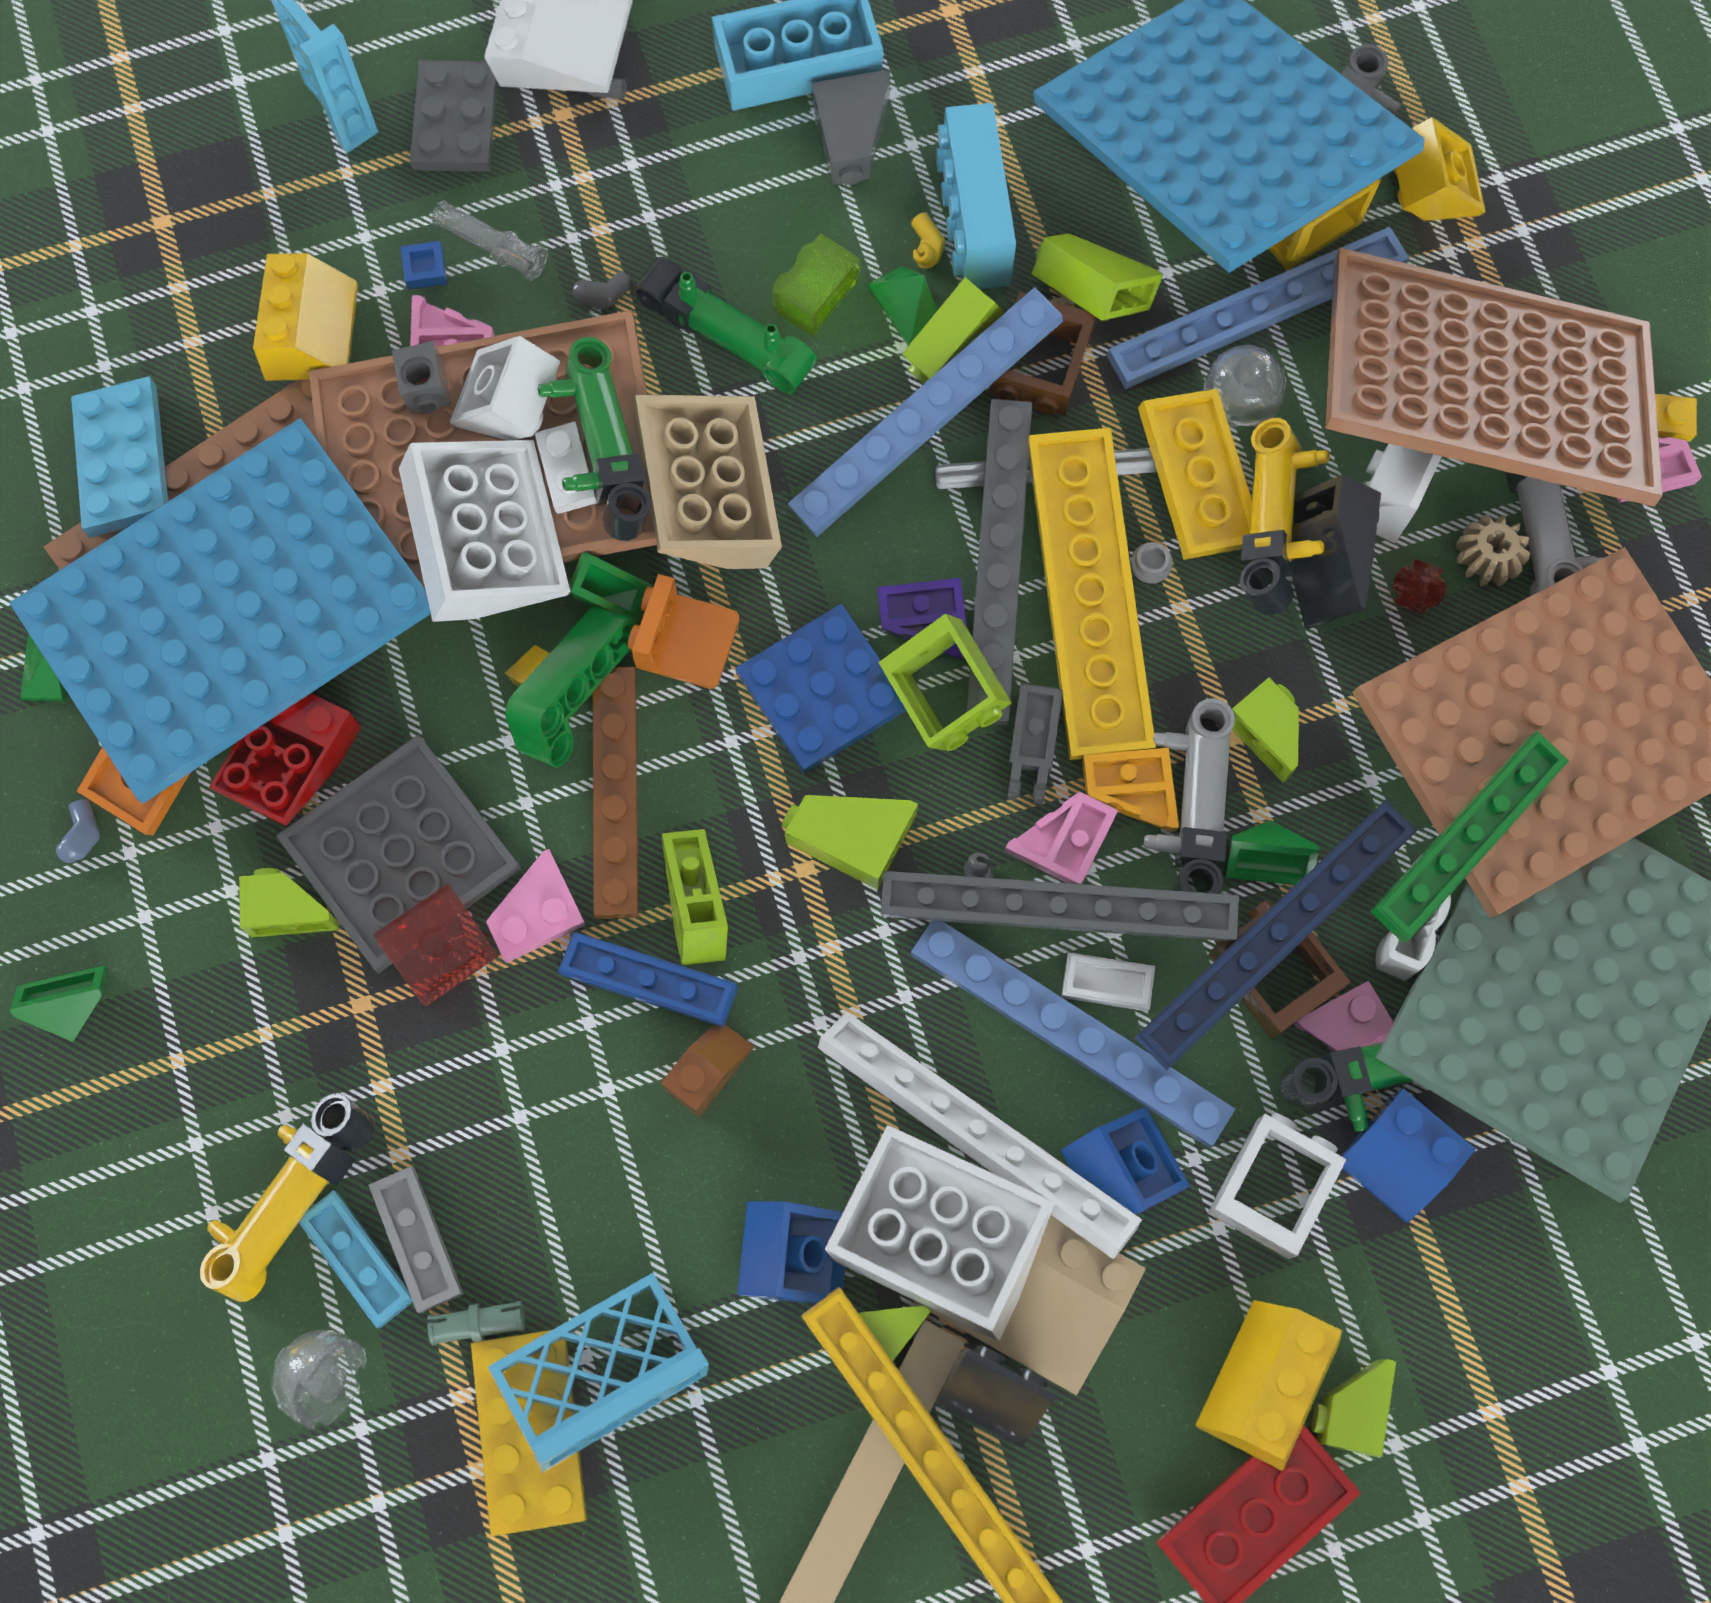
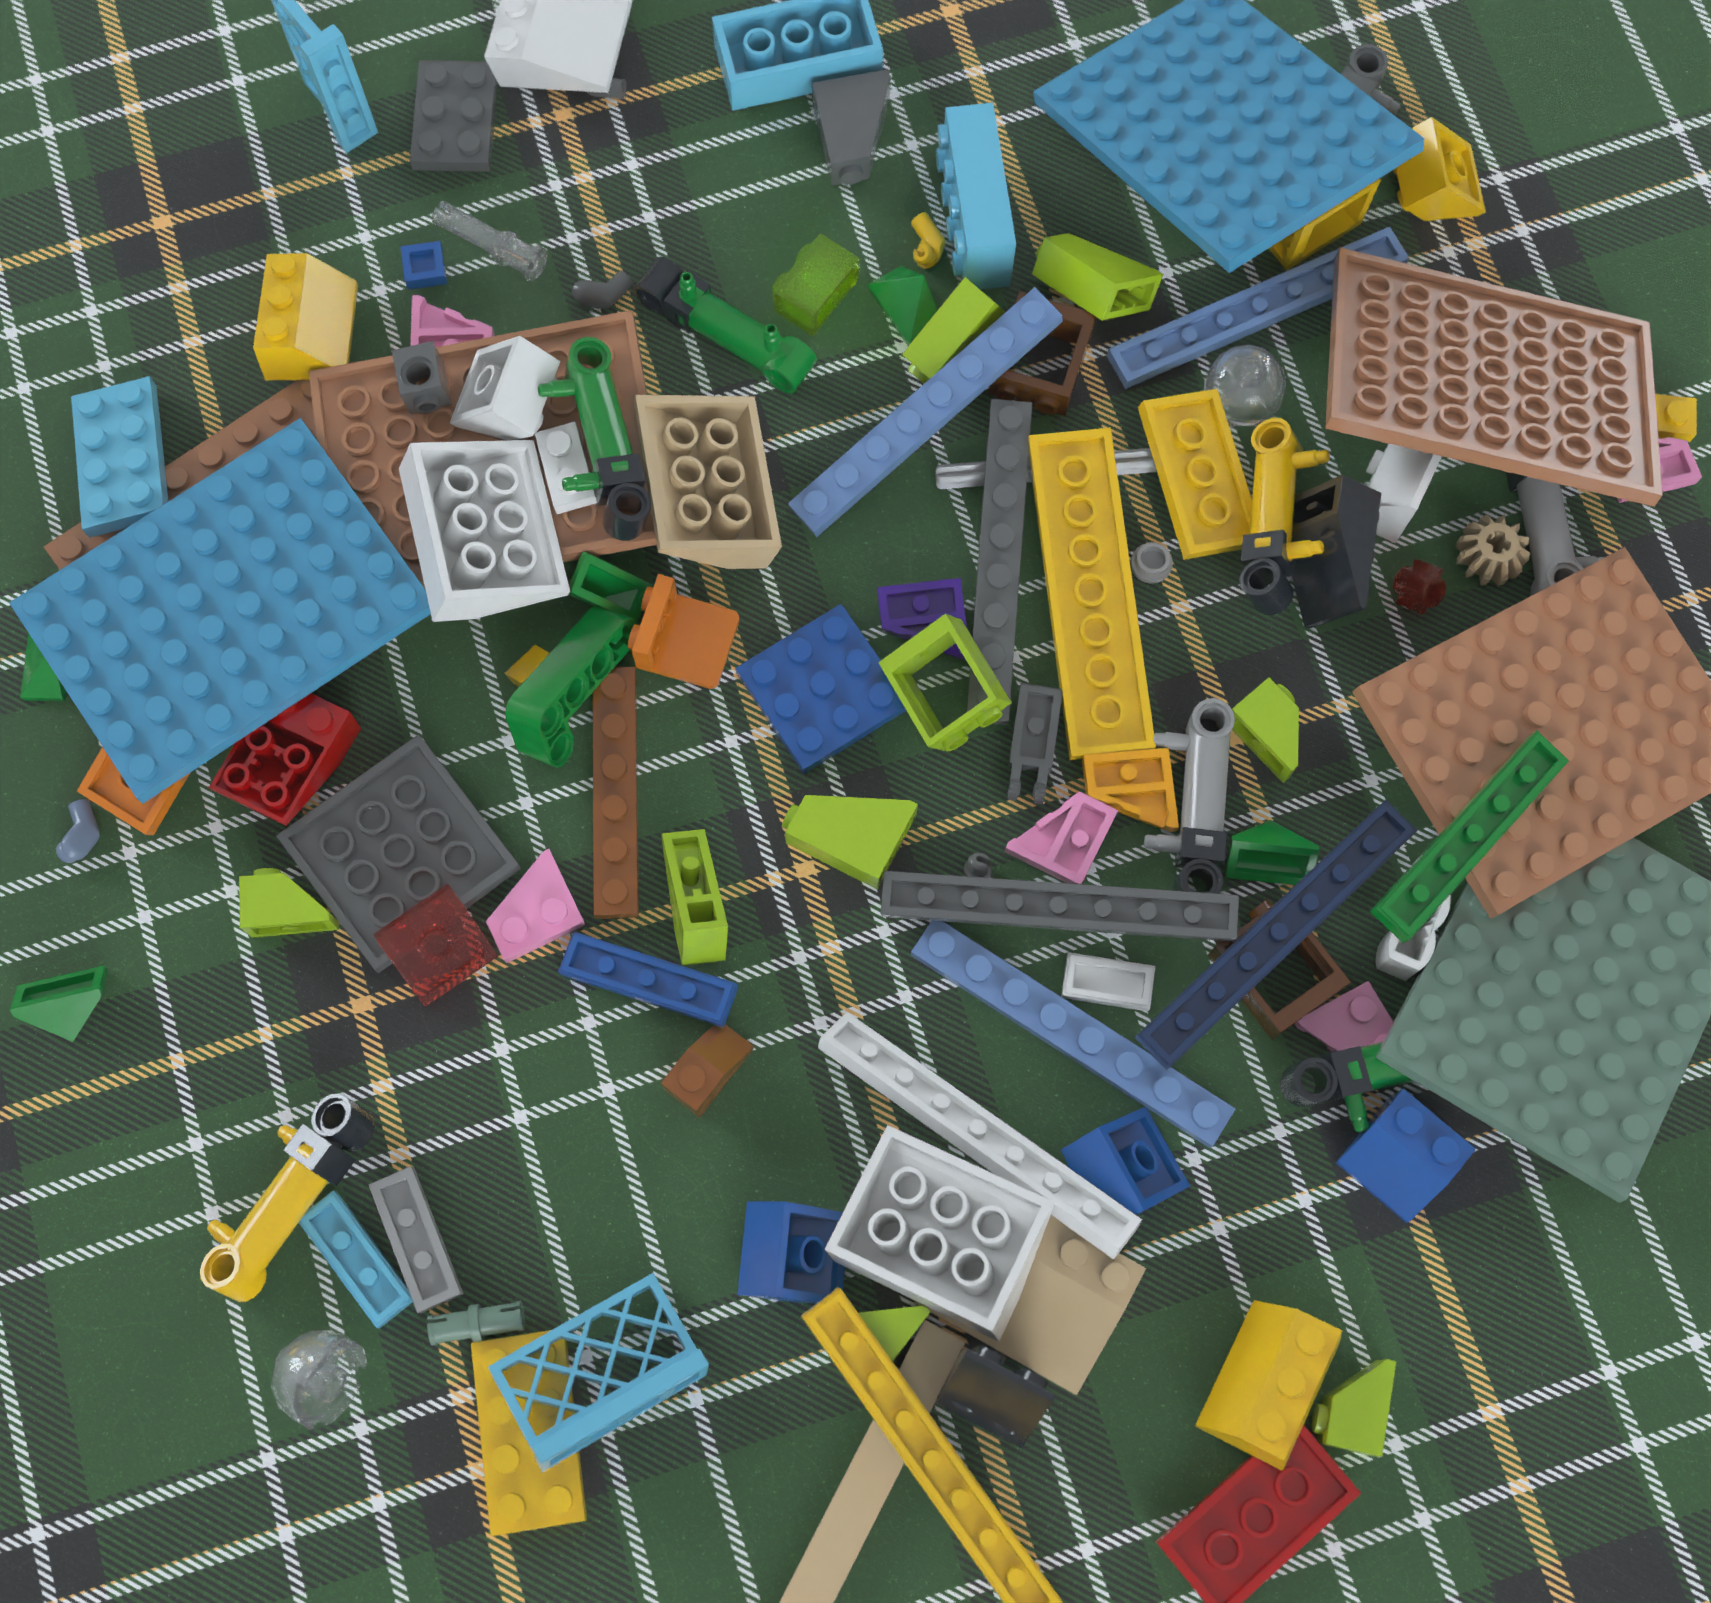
white window [1208,1113,1346,1259] -> none

